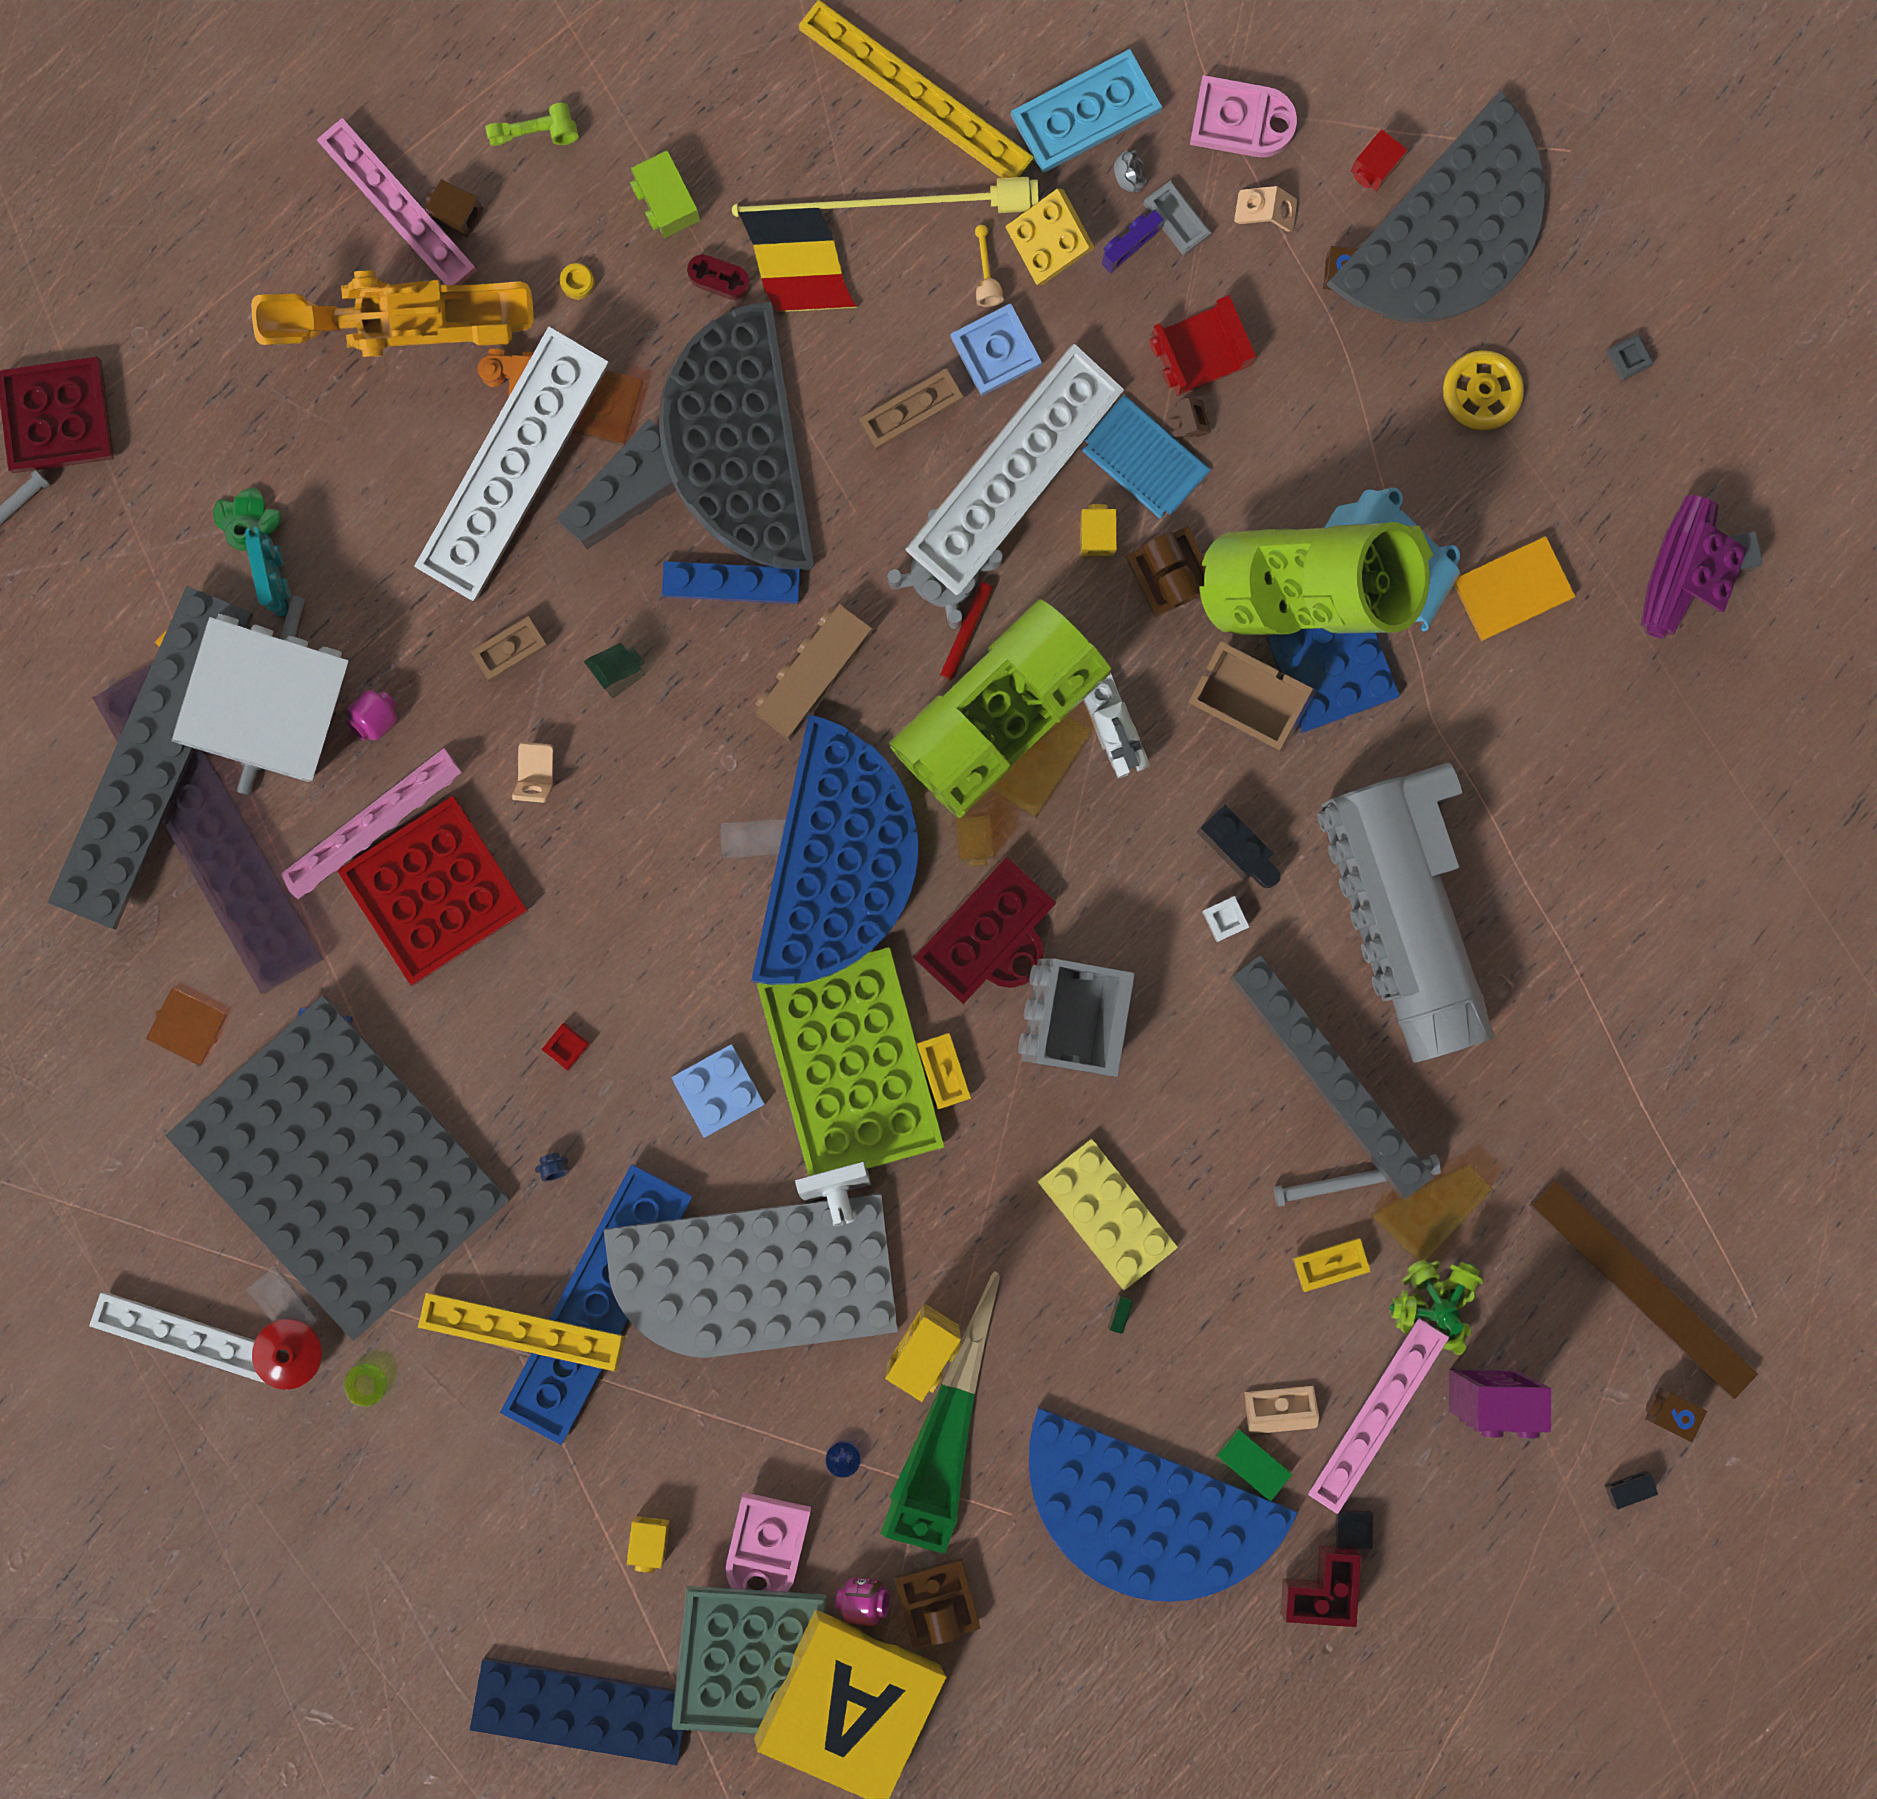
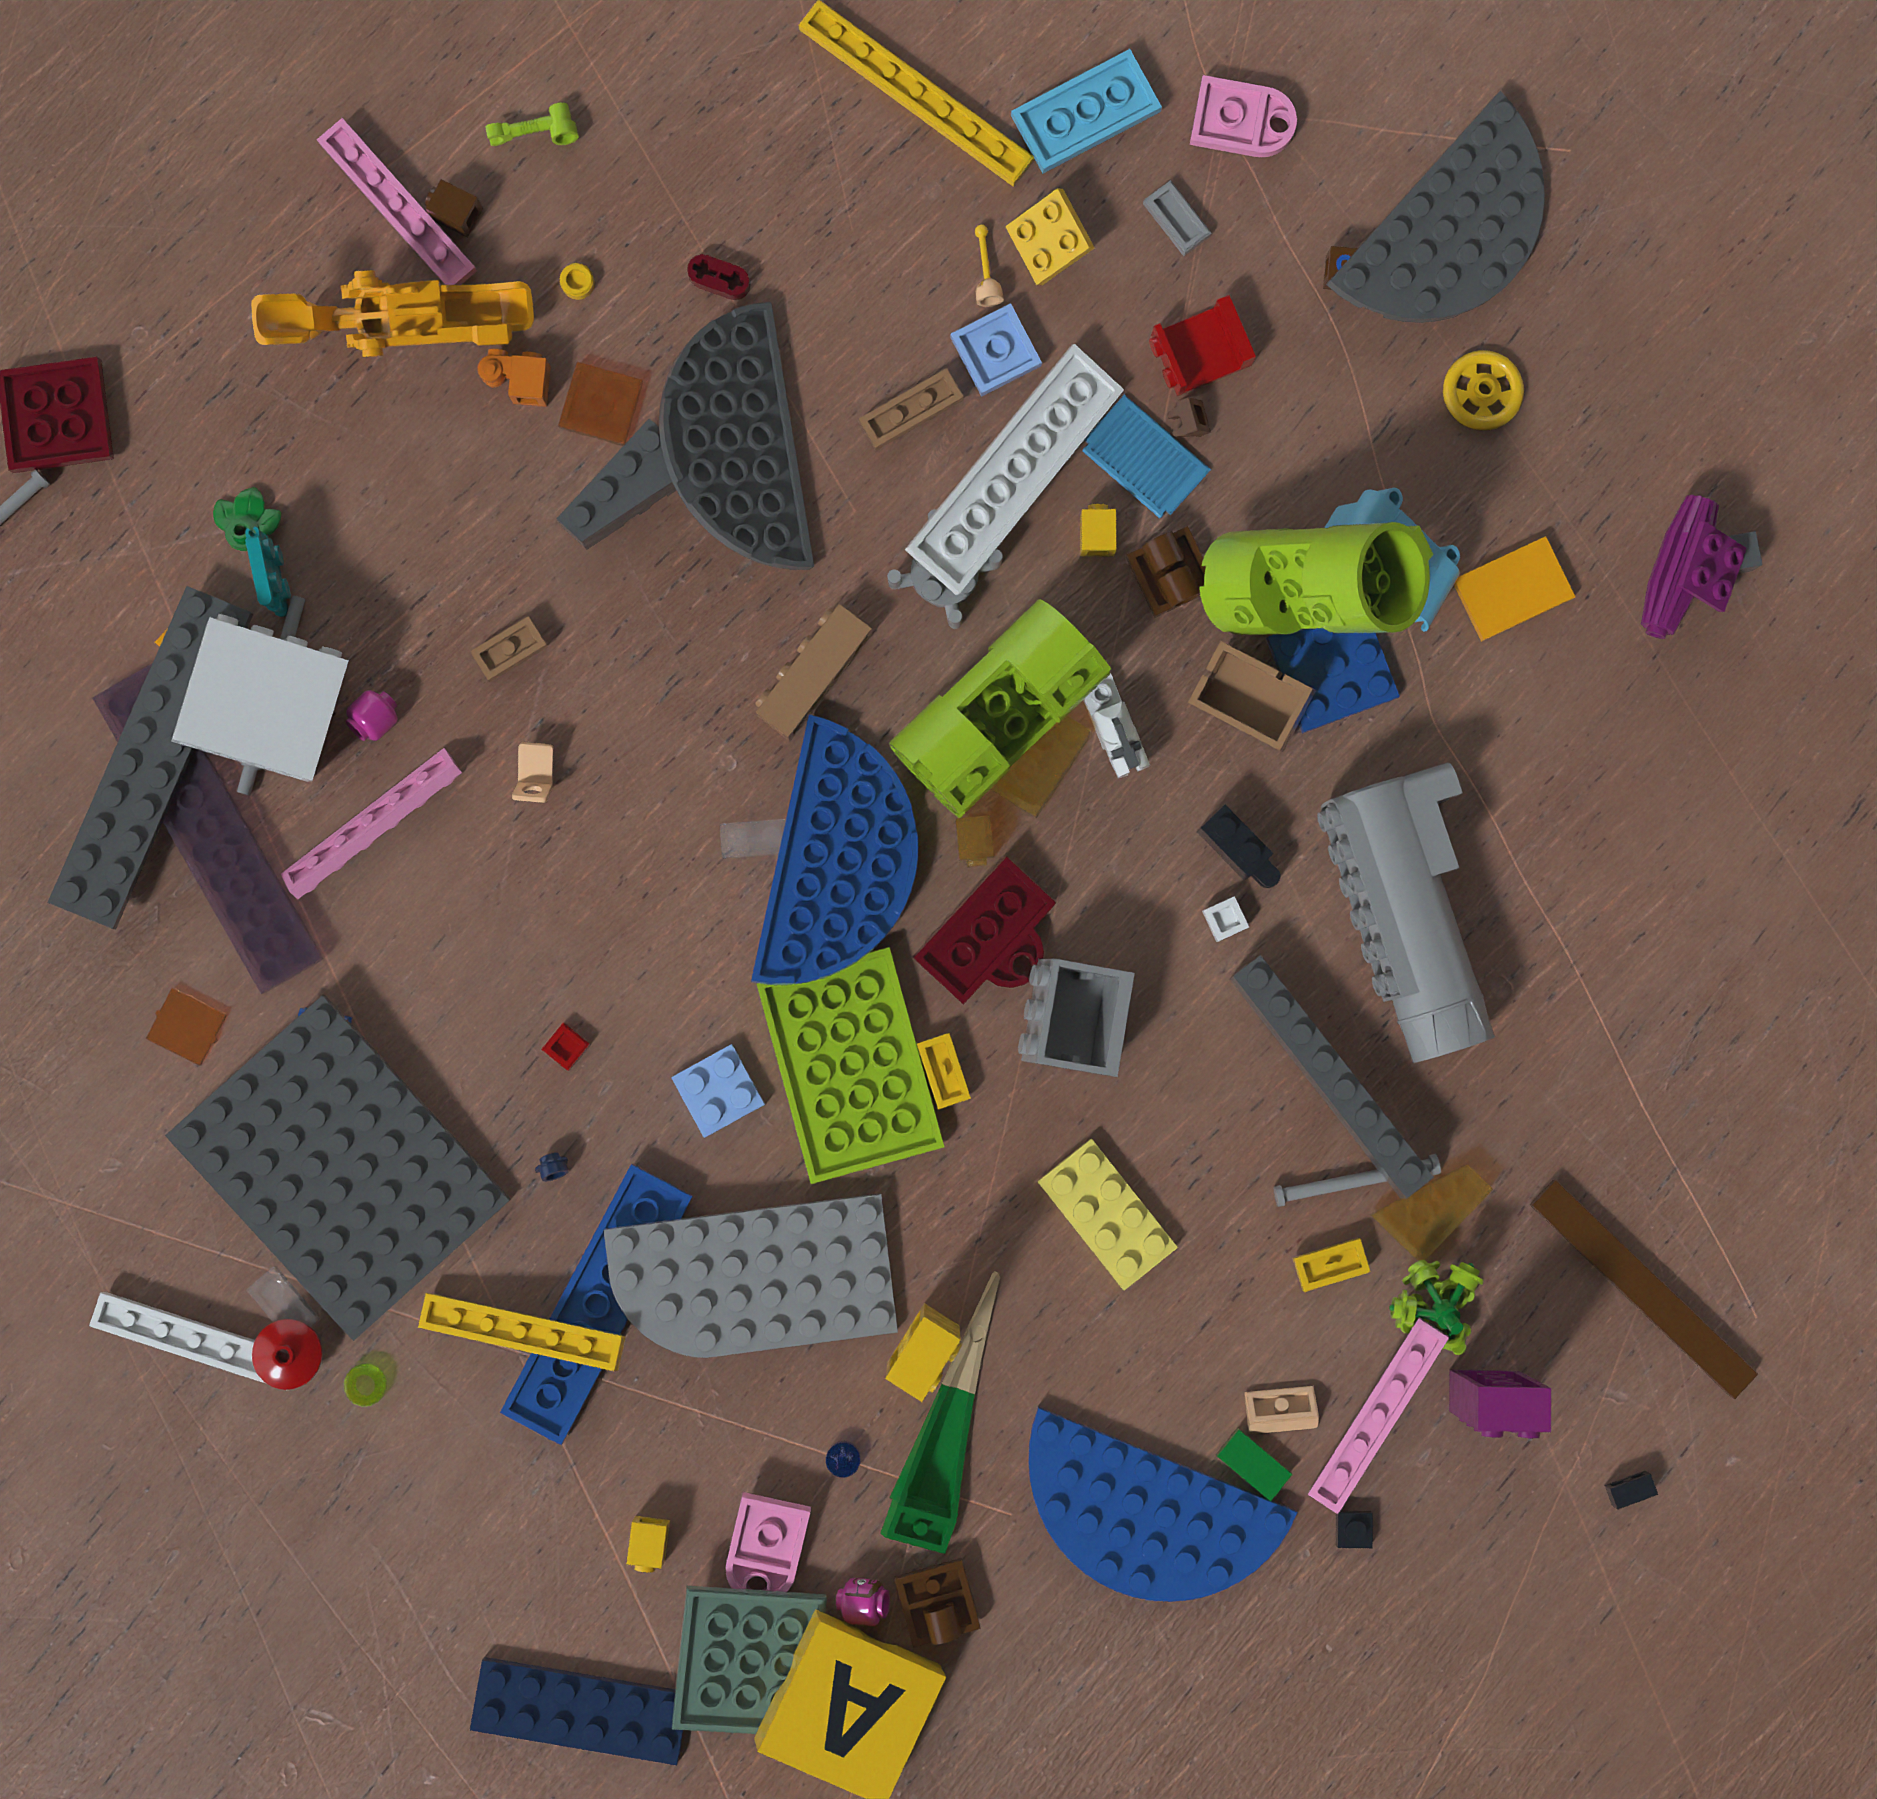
red plate [337,796,529,986] -> none
white plate [414,327,610,602] -> none
clear green slope [584,642,646,699] -> none
lime brick [630,151,700,238] -> none
blue plate [662,561,800,604] -> none
flag [732,177,1038,312] -> none
white tile [795,1162,872,1226] -> none
red bar [940,582,993,681] -> none
dark purple plate [1102,210,1164,274] -> none
dark green tile [1107,1294,1133,1334] -> none
light grey plate [1114,149,1147,193] -> none
light nougat bracket [1234,186,1297,232] -> none
dark red brick [1280,1545,1361,1627] -> none
red brick [1351,129,1408,192] -> none
dark grey tile [1606,334,1654,381] -> none
reddish brown brick [1645,1388,1707,1443] -> none

